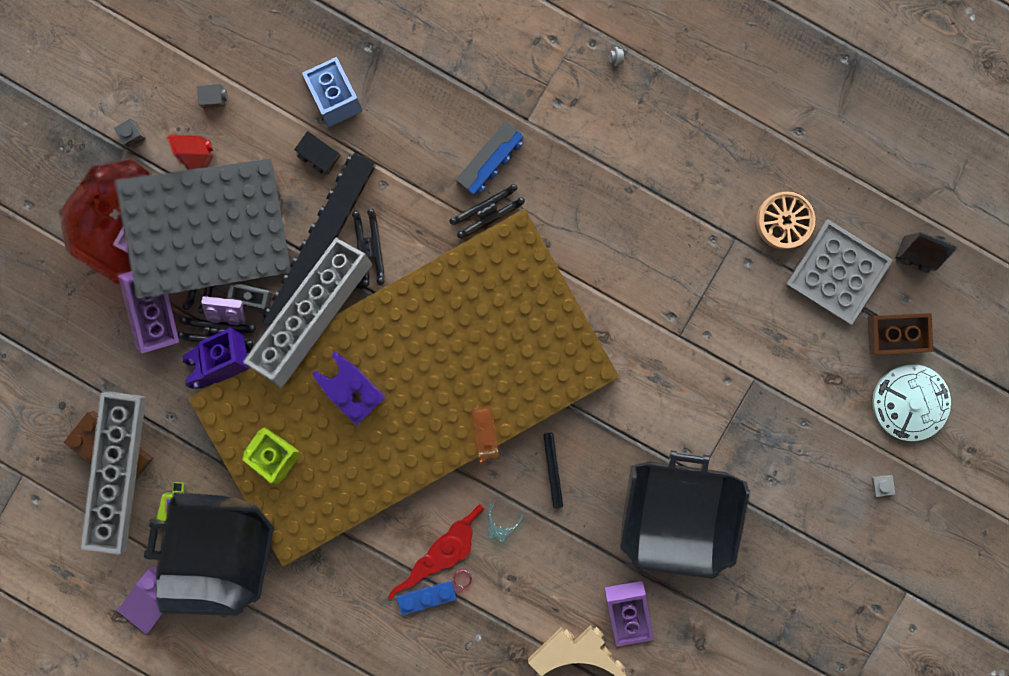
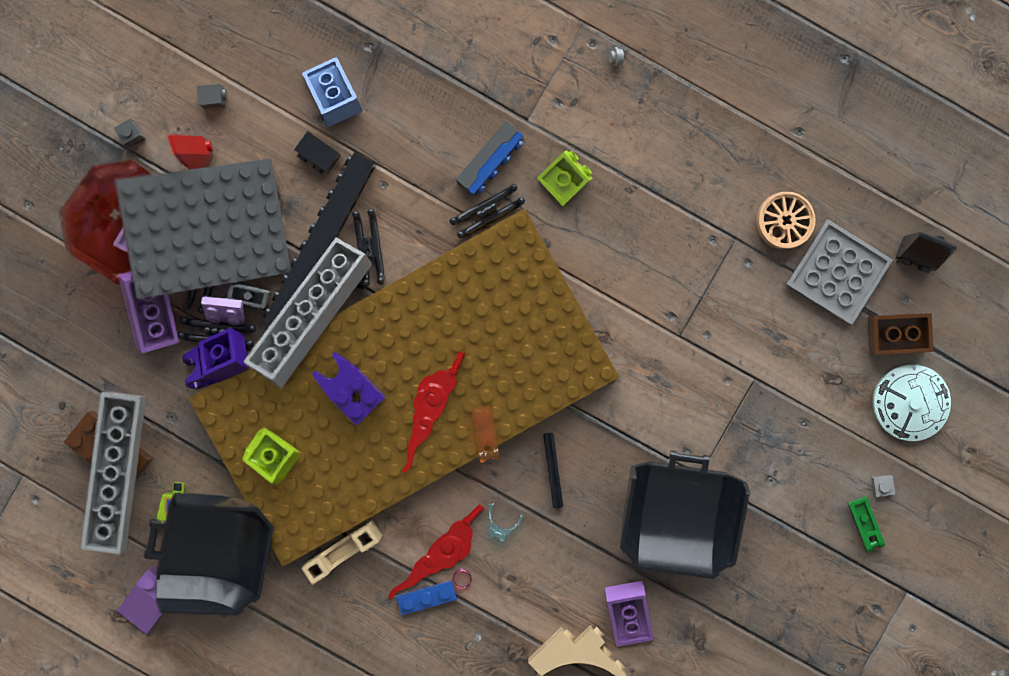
none -> tan arch [302,519,383,584]
none -> red piece [402,351,466,473]
none -> lime plate [537,150,593,206]
none -> green plate [847,496,885,553]

